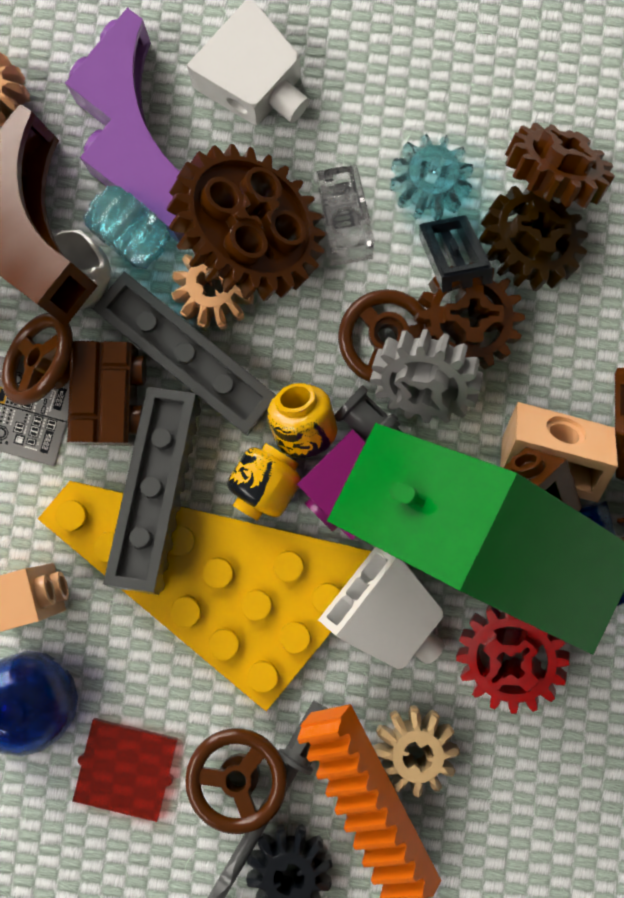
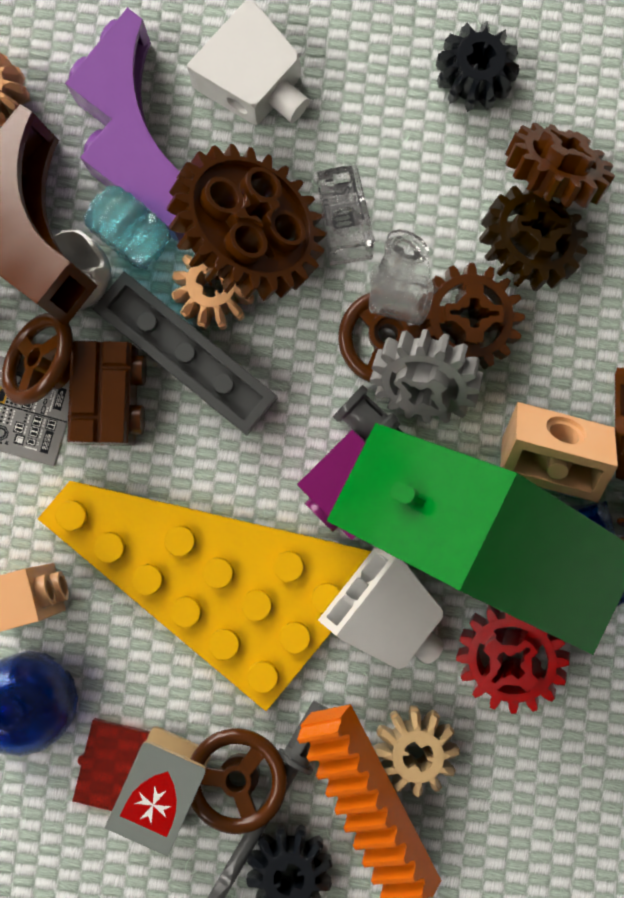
dark grey gear [103,386,201,595] -> none
yellow head [227,443,301,521] -> none
yellow head [267,383,338,458] -> none
clear light blue gear [390,133,473,221] -> none
black tile [419,215,493,293] -> none
reddish brown bracket [503,447,582,512] -> none
none -> piece [105,726,211,857]
none -> clear piece [369,229,434,325]
none -> black gear [435,21,520,112]

